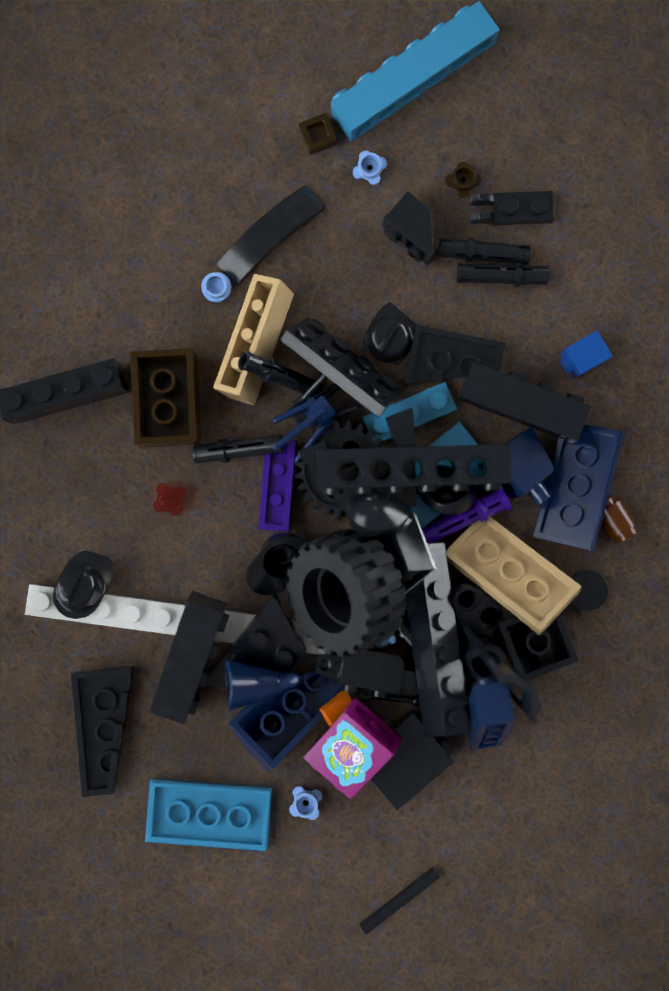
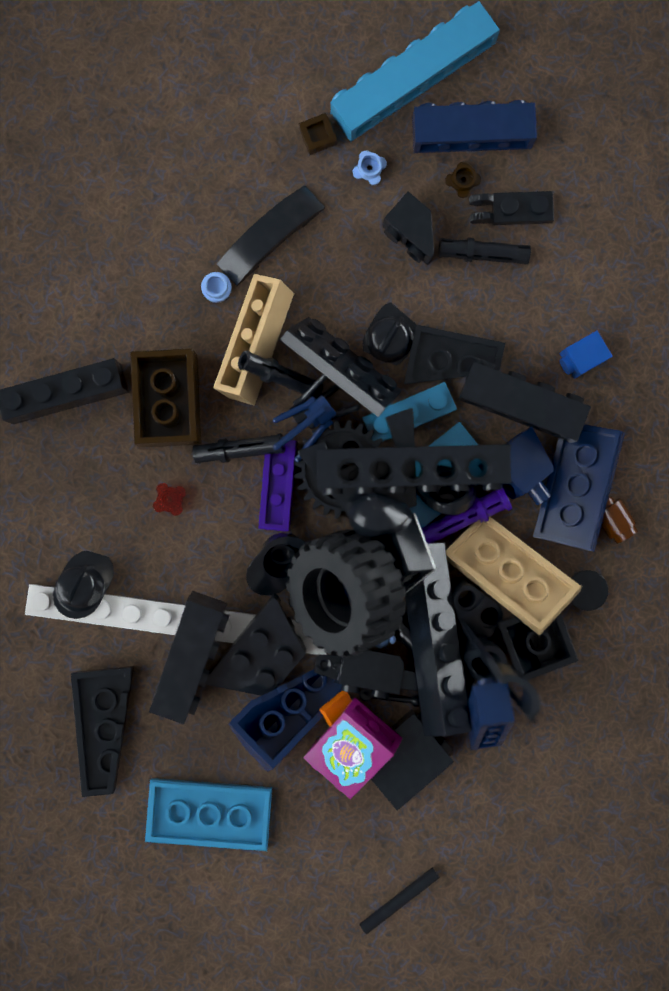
dark blue hat [225,660,301,711] -> none
light blue plate [289,786,322,820] -> none
black pin [457,262,549,287] -> none
none -> dark blue brick [412,100,537,153]

